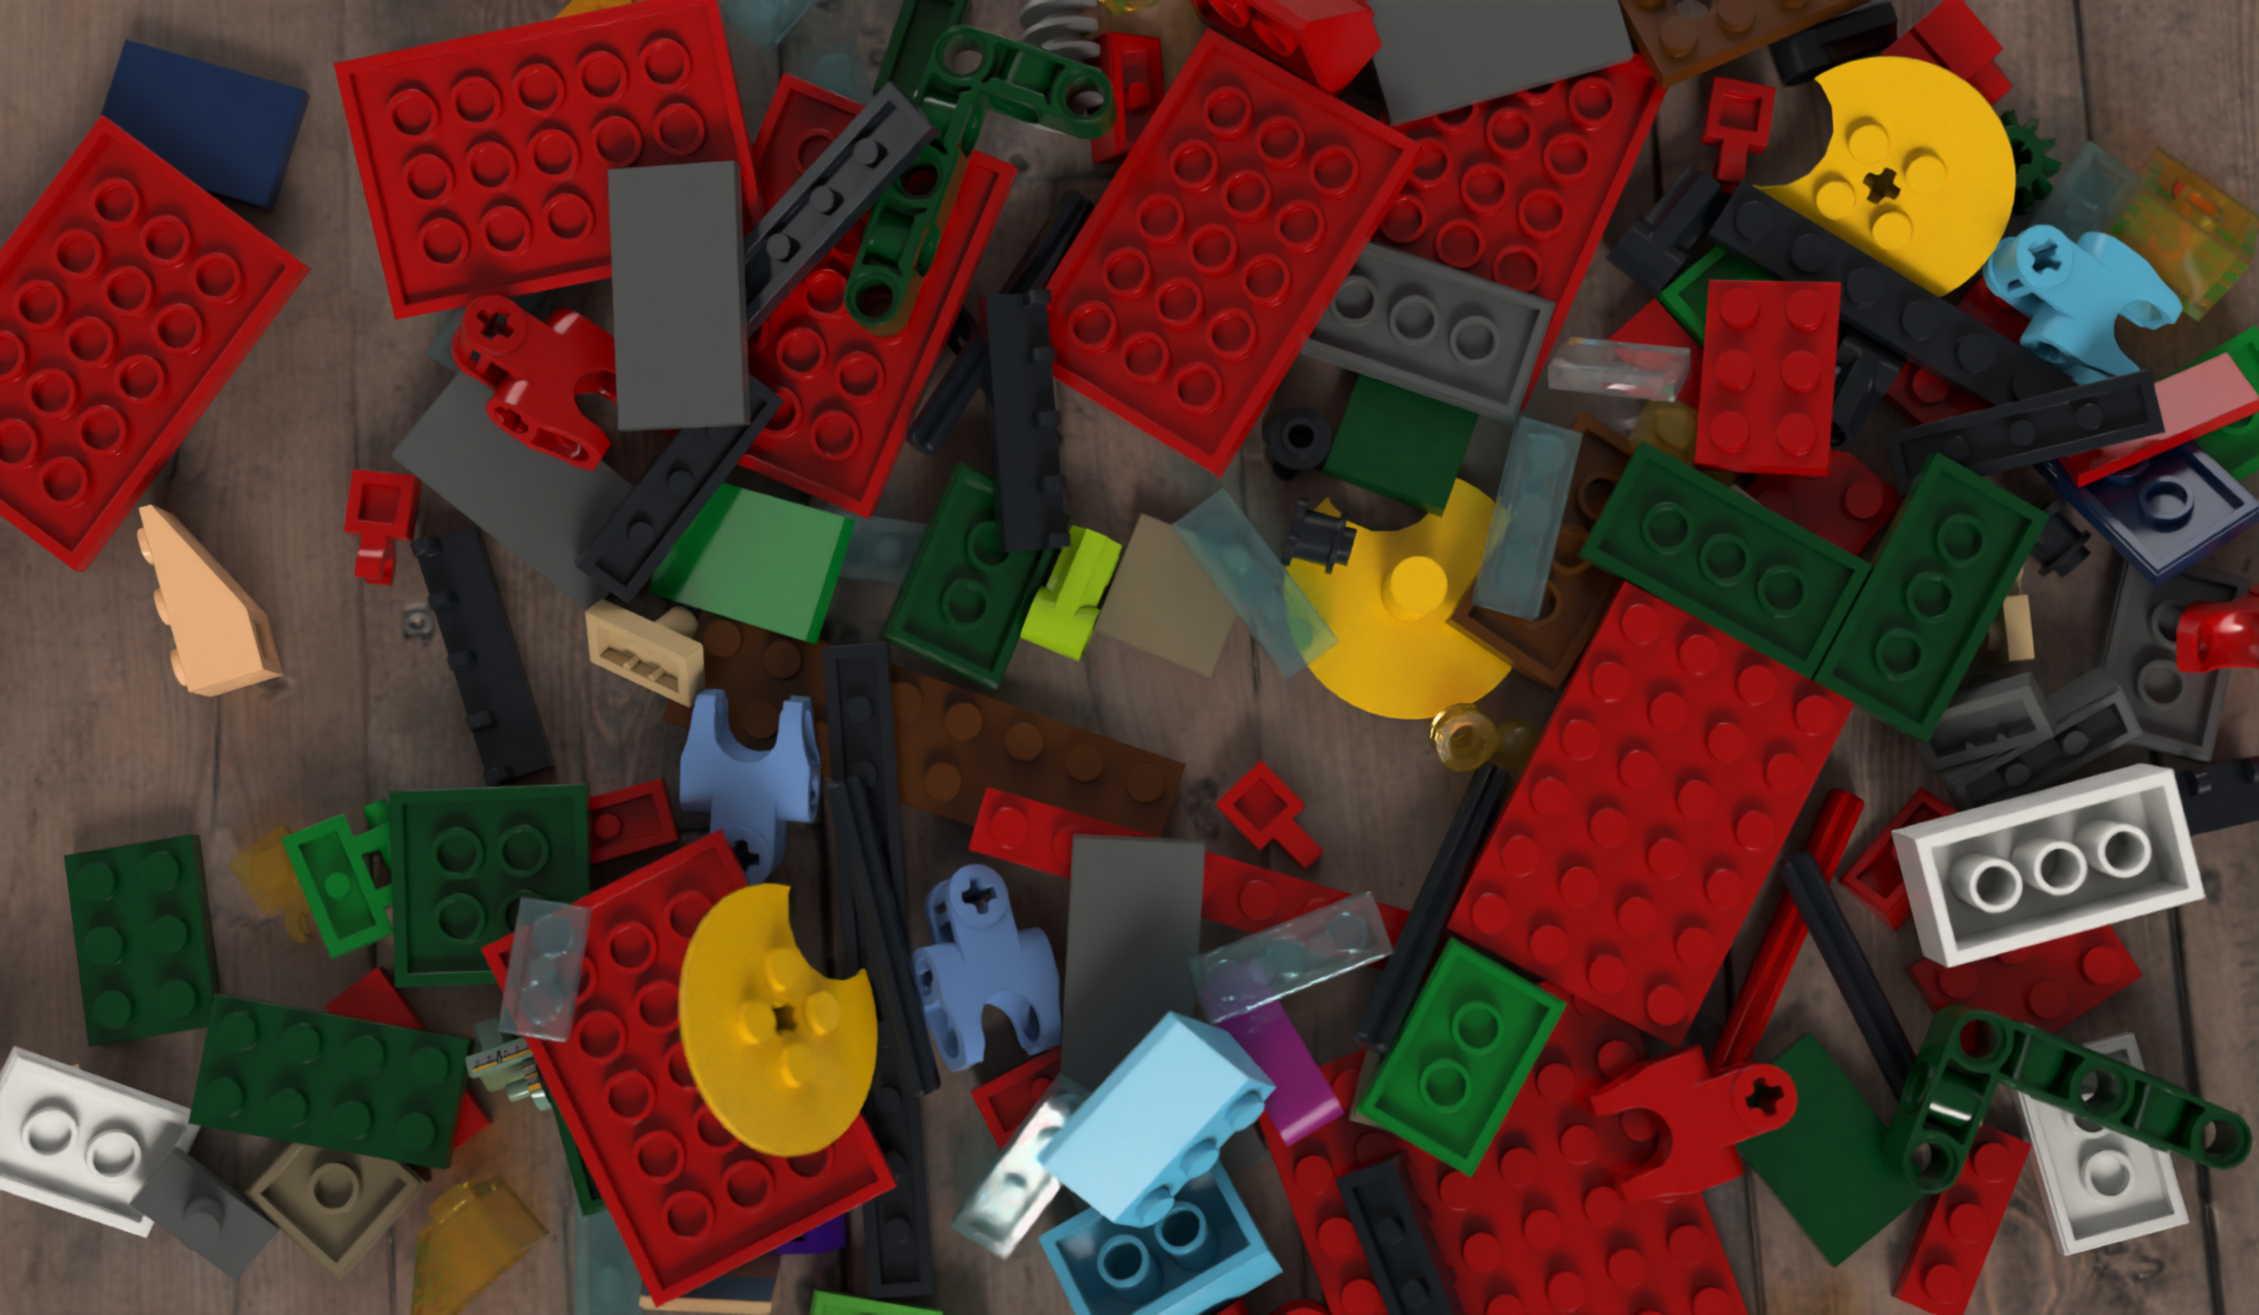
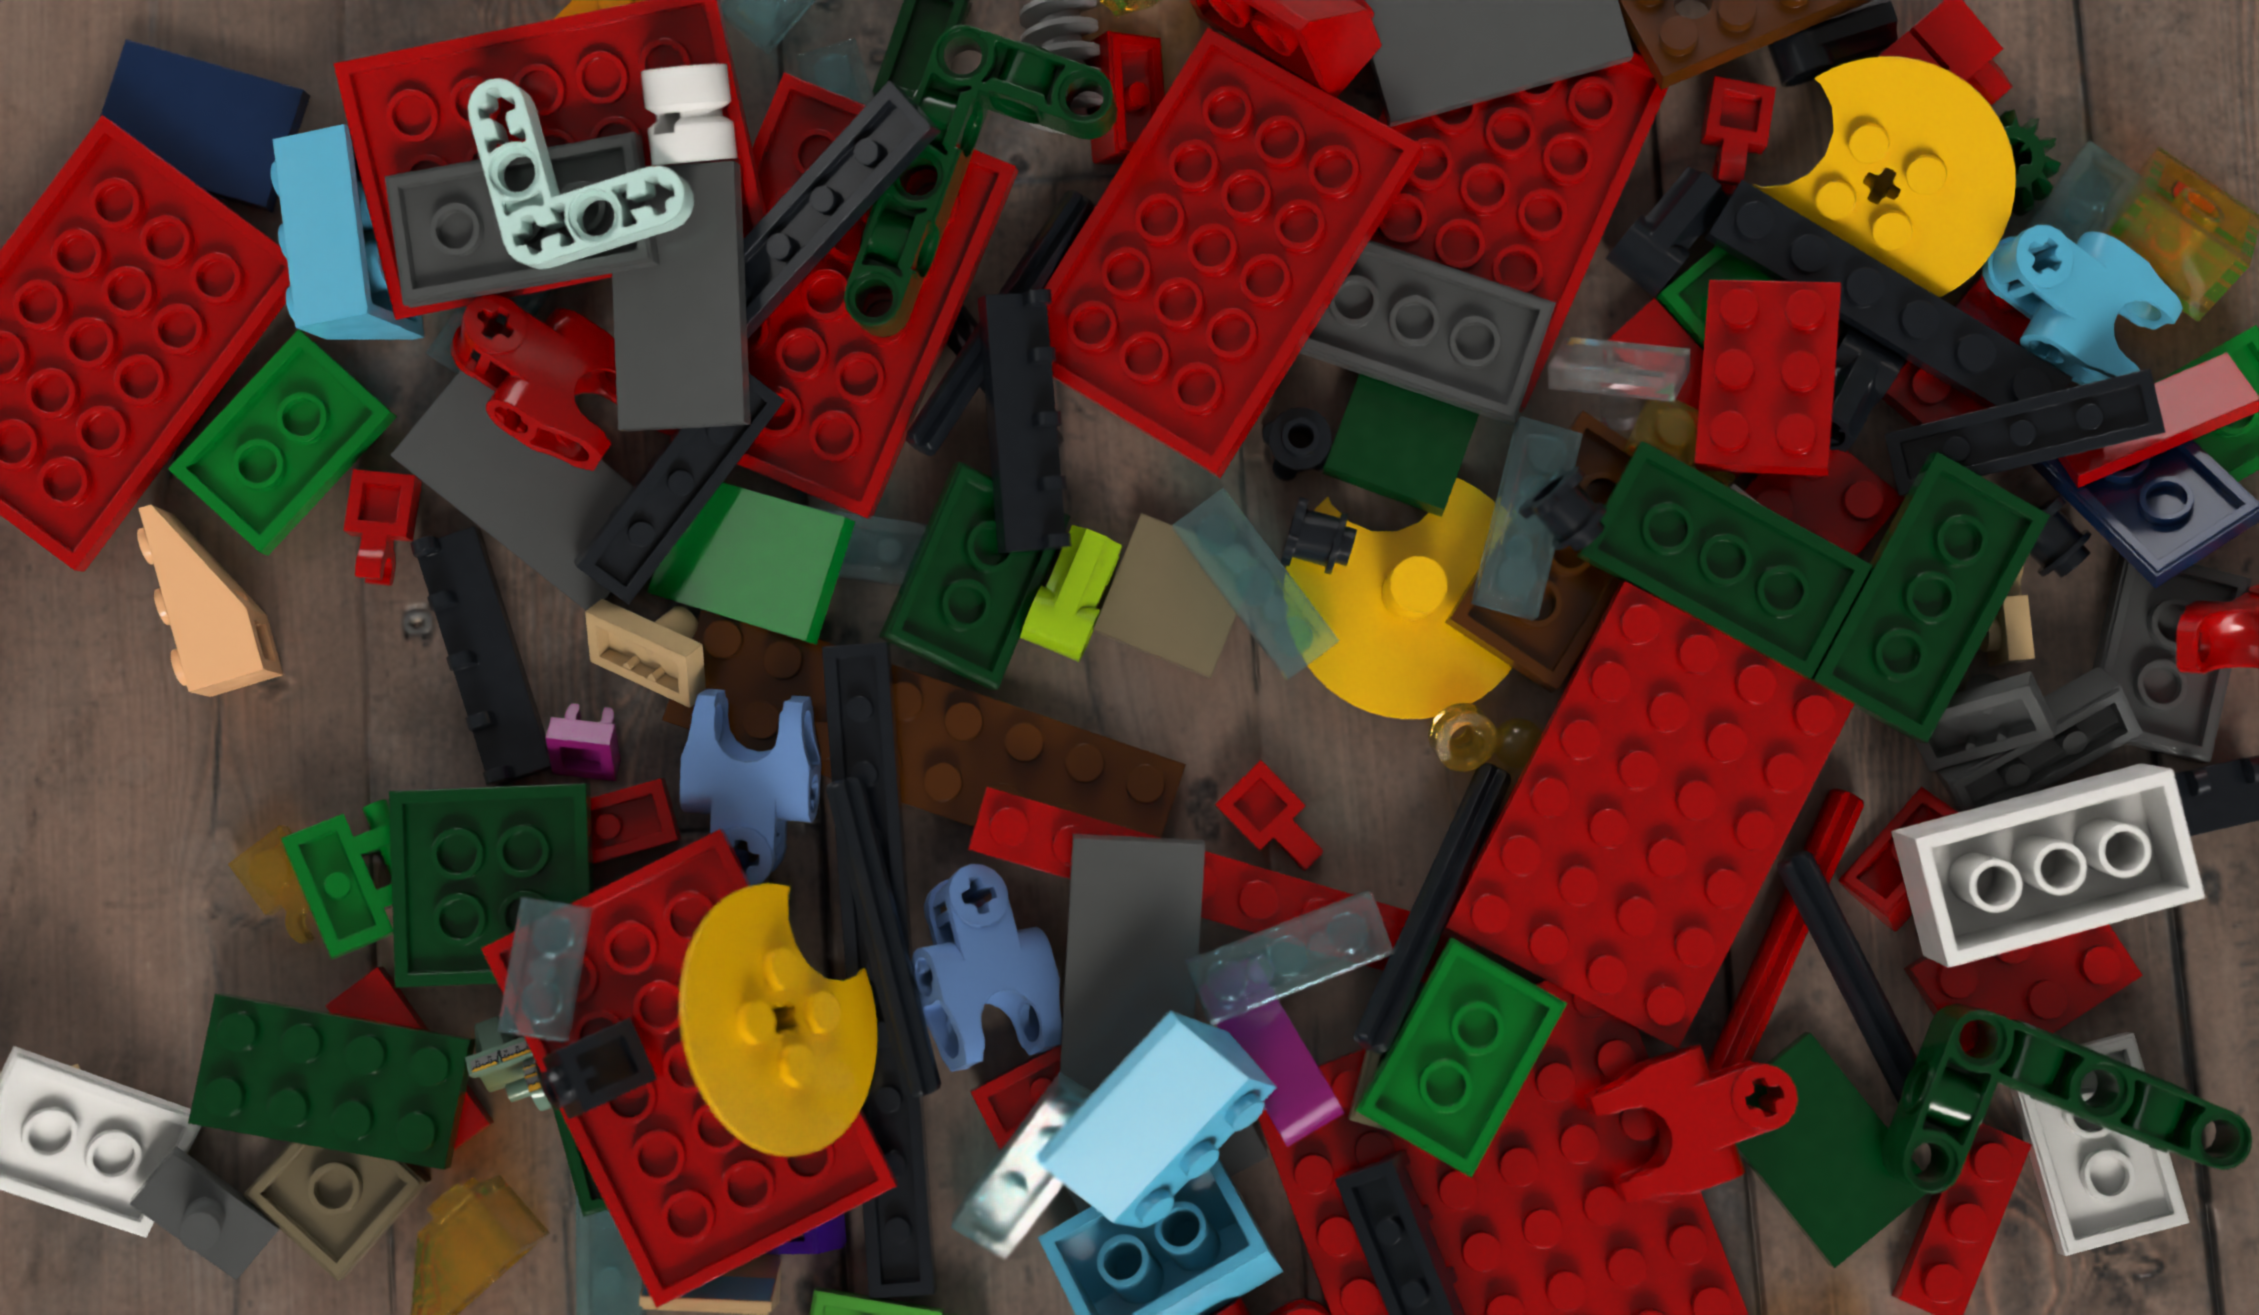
dark green plate [64,834,221,1047] -> none
none -> green plate [168,329,398,556]
none -> medium azure slope [271,124,425,340]
none -> dark grey tile [385,132,660,308]
none -> light aqua beam [468,78,694,269]
none -> black bracket [541,1018,657,1119]
none -> magenta tile [545,703,621,781]
none -> white wheel [641,64,738,166]
none -> black brick [1518,466,1607,551]

